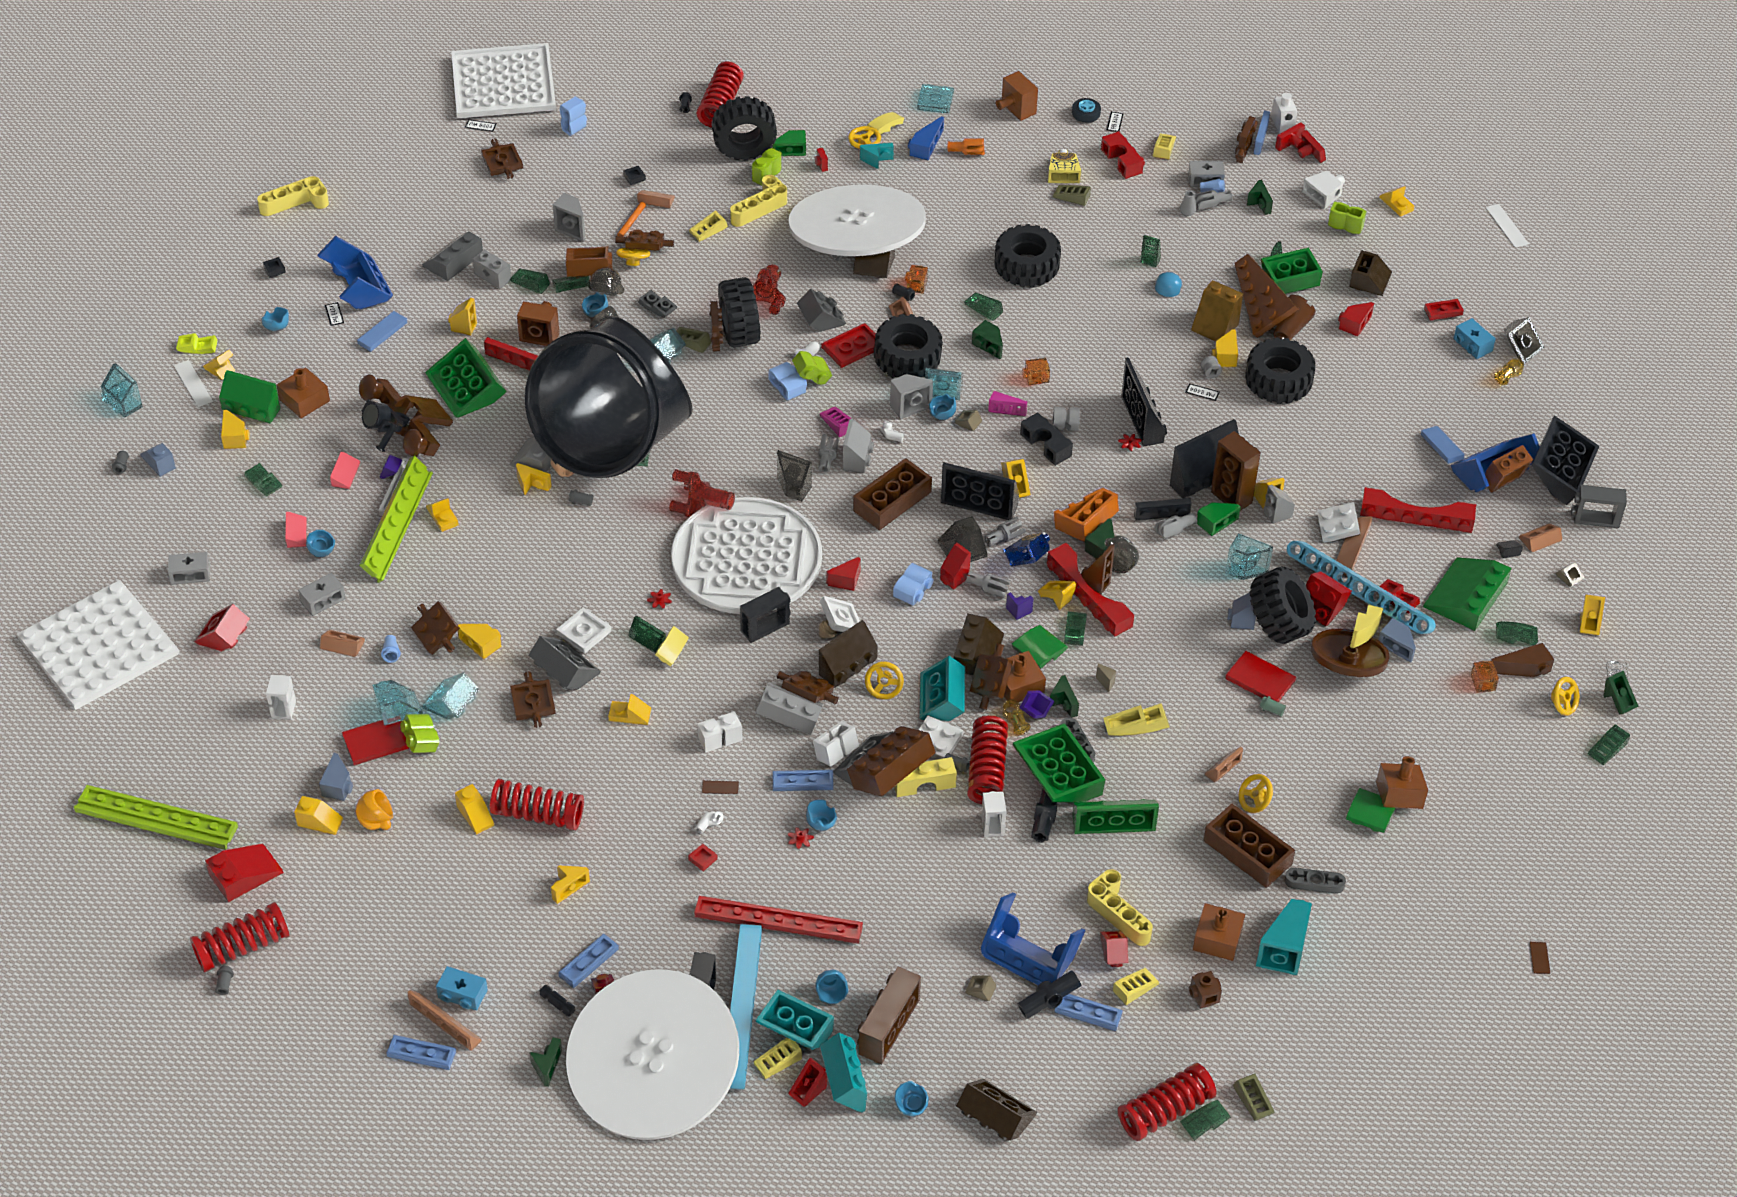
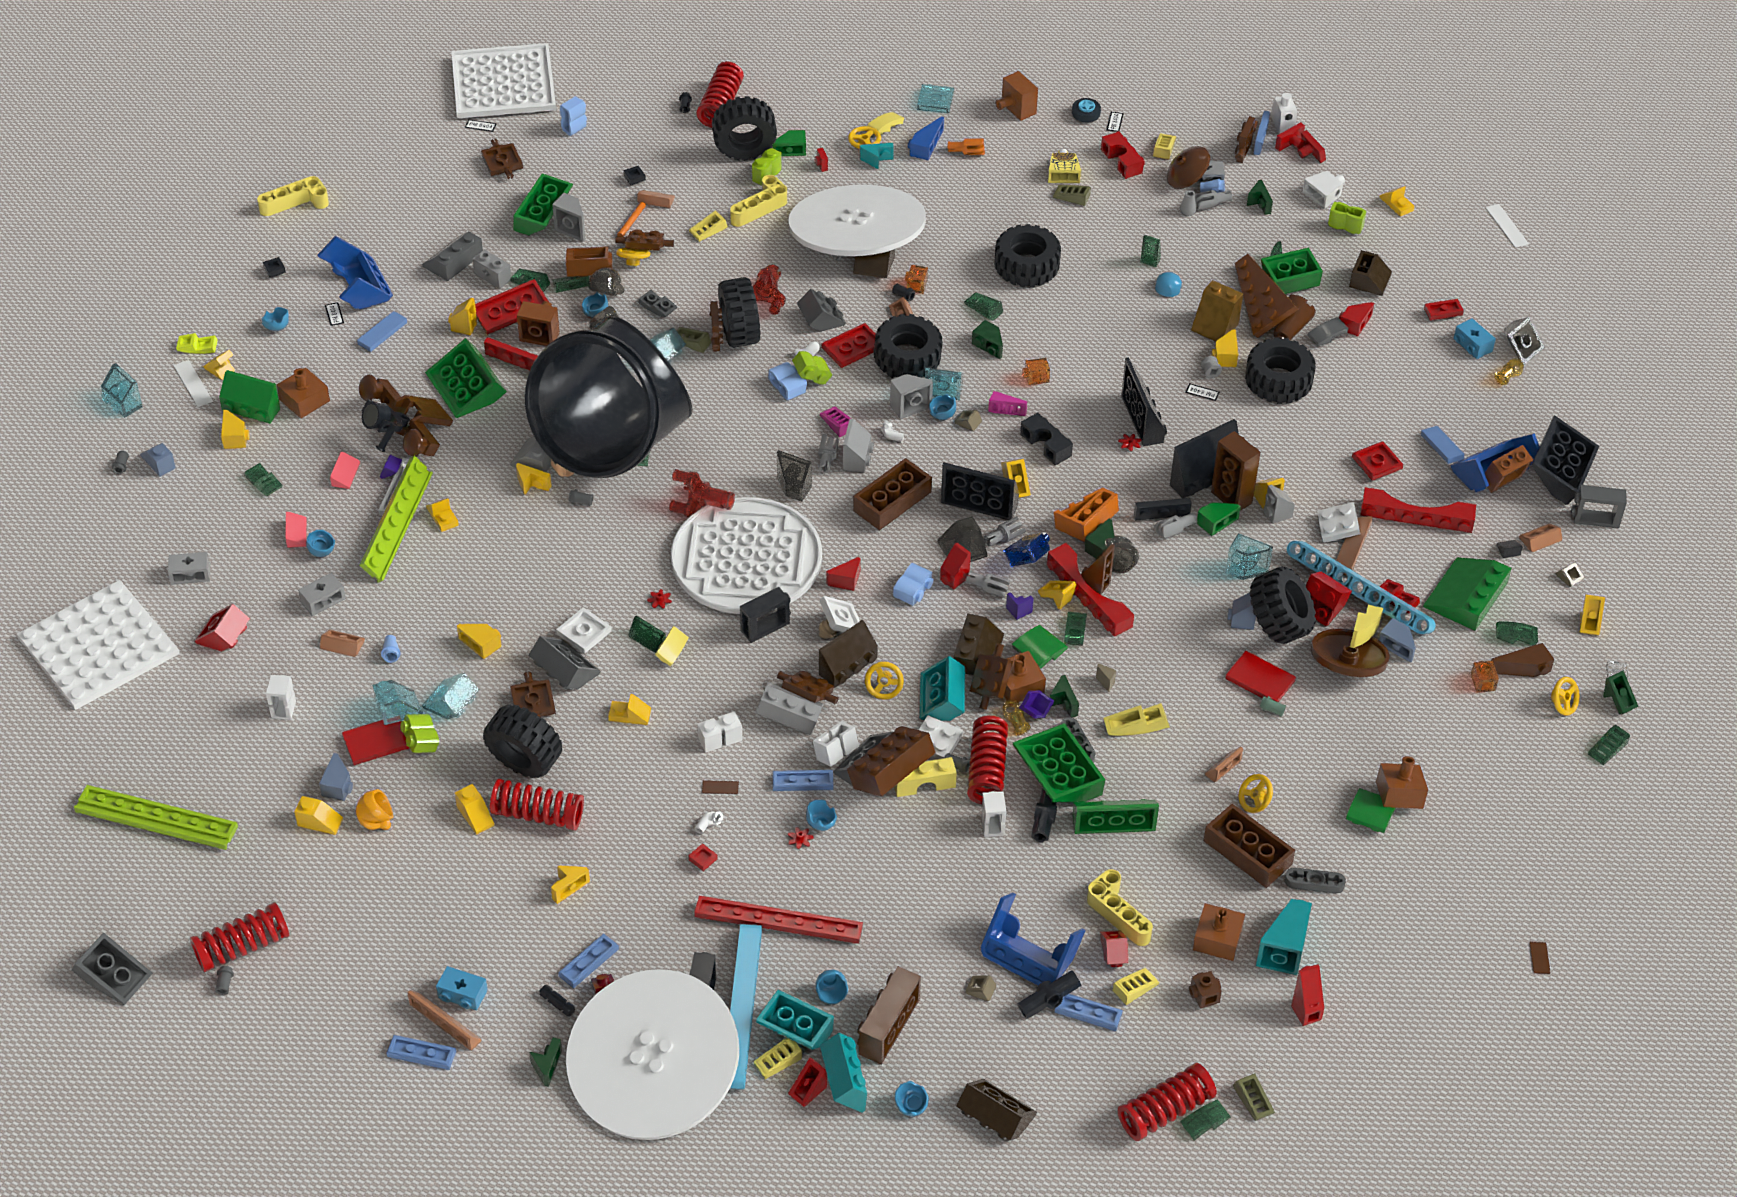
red slope [205,843,284,903] -> none
reddish brown plate [411,601,460,655] -> none
light grey wheel [1053,406,1080,431] -> none
none -> dark grey slope [72,932,153,1005]
none -> red plate [475,279,549,335]
none -> black tyre [483,704,562,778]
none -> green slope [513,173,573,236]
none -> reddish brown dish [1167,146,1210,189]
none -> red slope [1291,964,1325,1026]
none -> dark grey slope [1307,317,1348,346]
none -> red plate [1352,441,1404,481]

